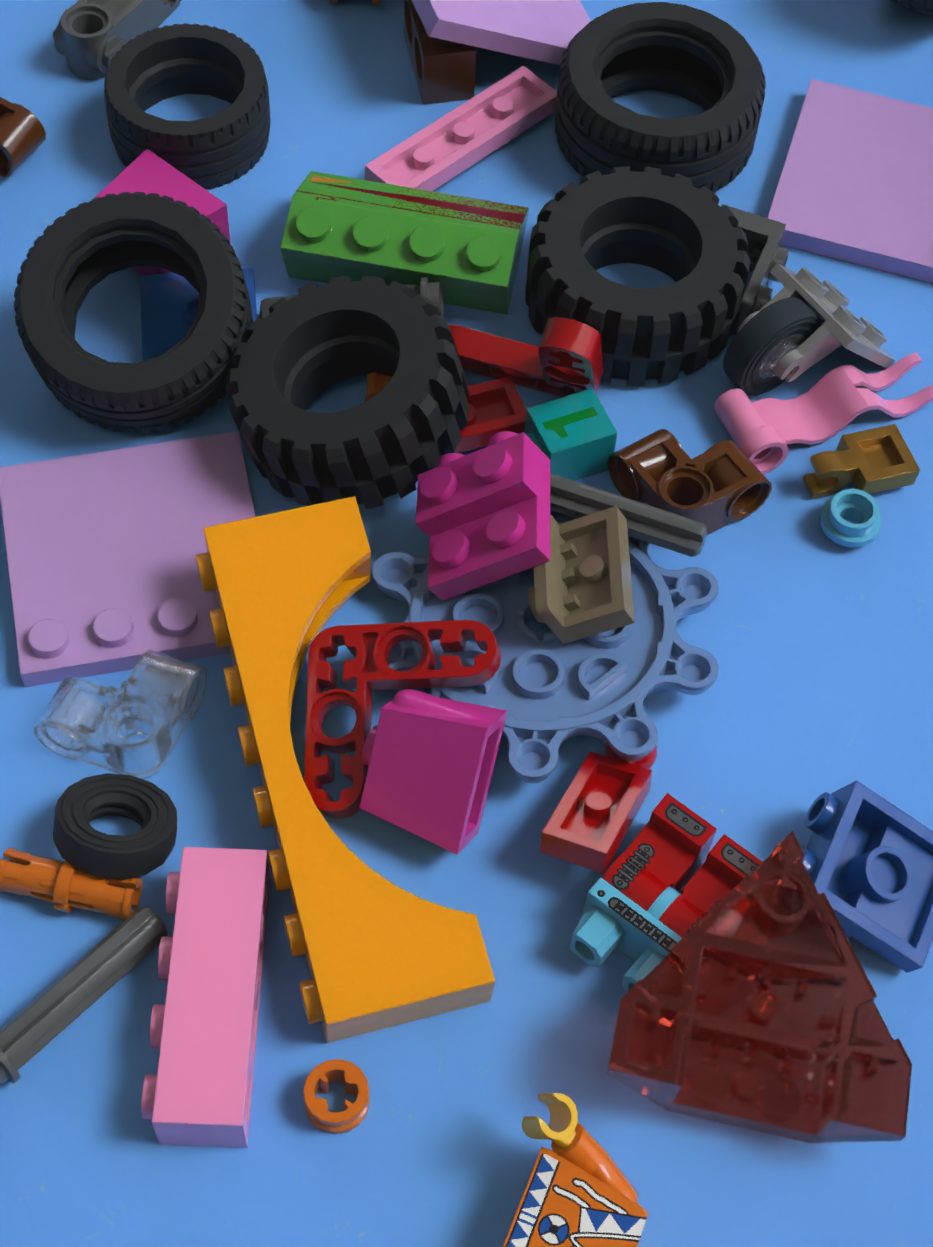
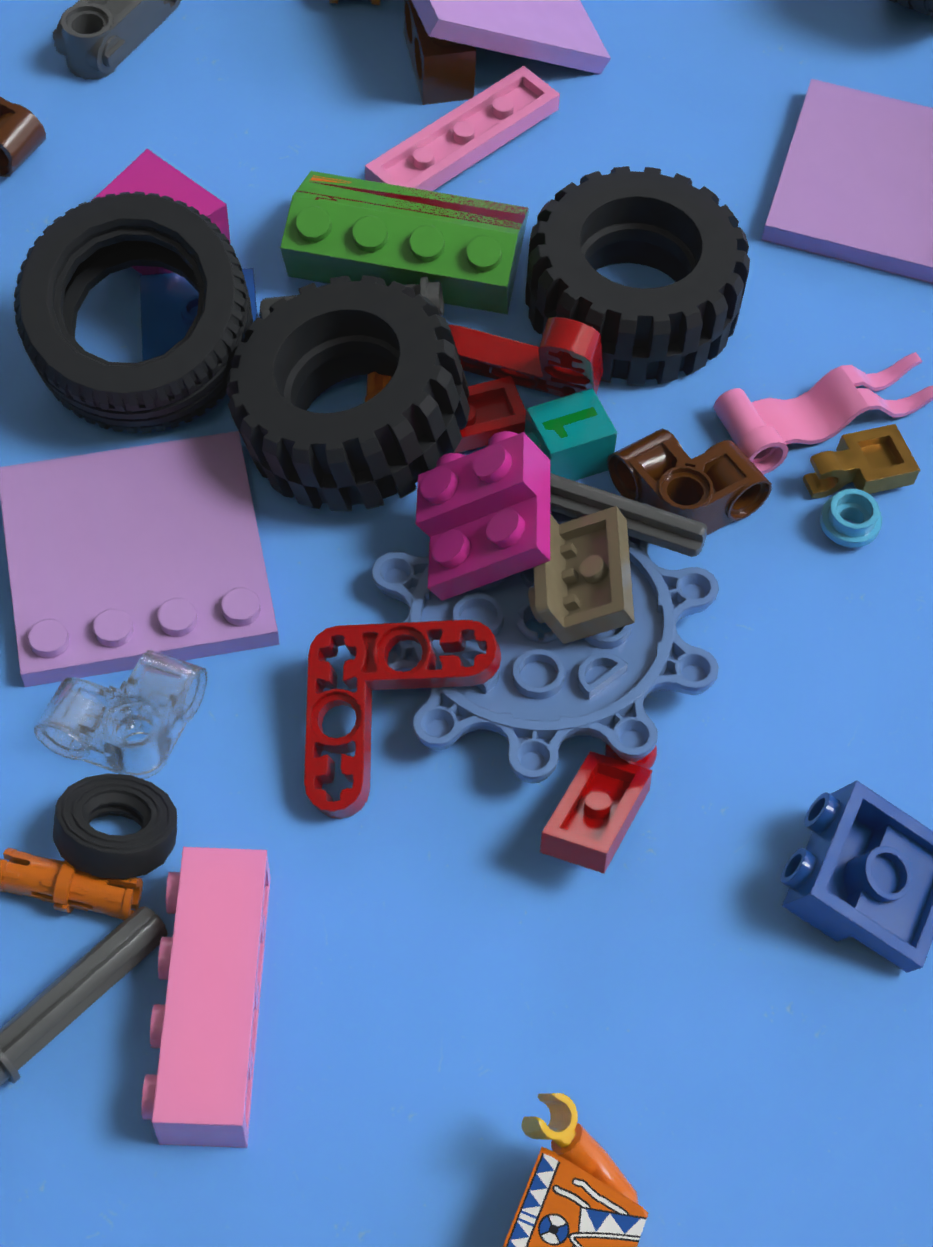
black tyre [104,23,271,190] -> none
light orange arch [195,496,495,1043] -> none
orange bush [303,1059,370,1134] -> none
dark pink torso [359,689,507,855] -> none
black tyre [554,2,766,193] -> none
hips [569,793,775,1009] -> none
clear red wedge [607,831,912,1143] -> none
dark grey bracket [721,204,790,336] -> none
plate [723,263,895,396] -> none

